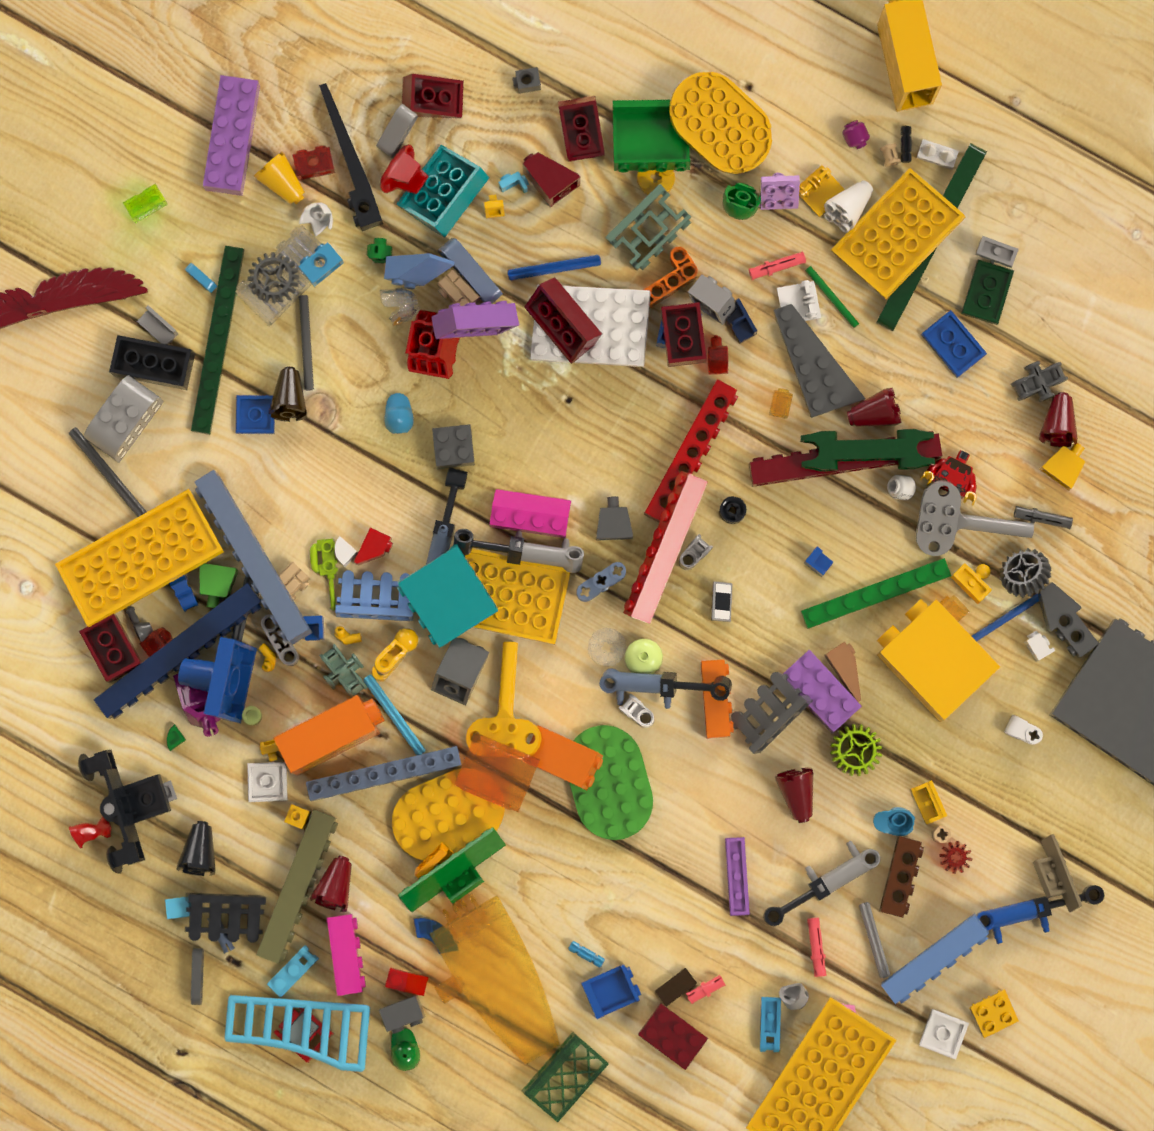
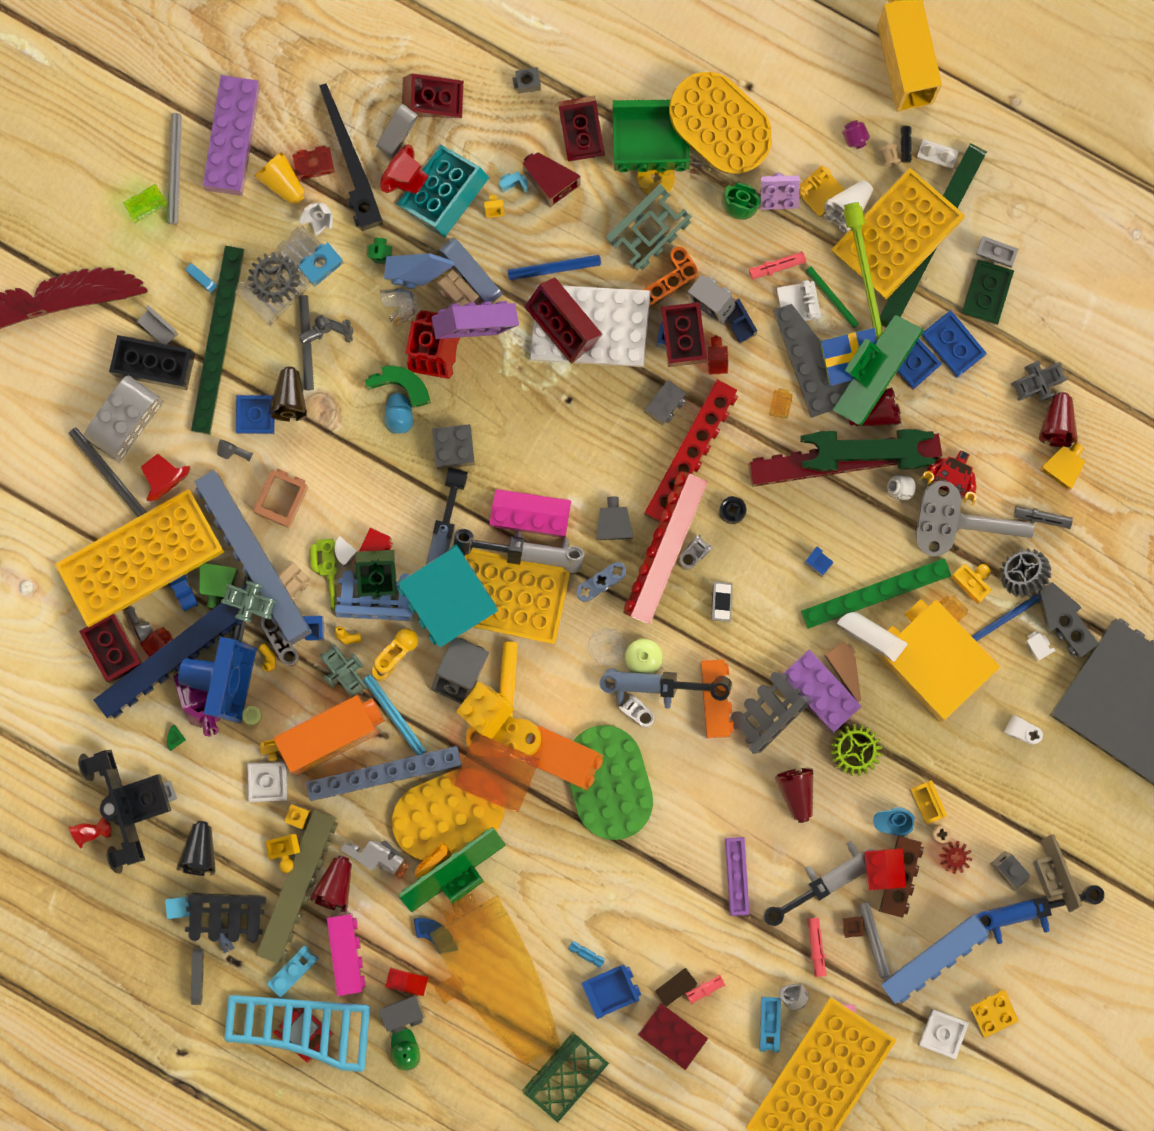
none -> red piece [141,454,190,502]
none -> light grey axle [167,113,182,225]
none -> dark grey bar [217,439,253,462]
none -> sand green axle [221,580,277,623]
none -> nougat window [253,469,308,529]
none -> yellow plate [265,834,300,874]
none -> dark grey pin [298,315,354,346]
none -> light grey plate [340,841,410,878]
none -> dark green brick [356,550,397,598]
none -> green arch [365,366,431,408]
none -> yellow brick [456,681,515,739]
none -> flat silver brick [645,380,687,426]
none -> flag [820,202,883,386]
none -> green bracket [833,315,924,426]
none -> white brick [837,612,908,662]
none -> reddish brown plate [842,916,864,938]
none -> red slope [864,848,906,890]
none -> blue tile [897,339,942,390]
none -> dark grey torso [990,851,1030,891]

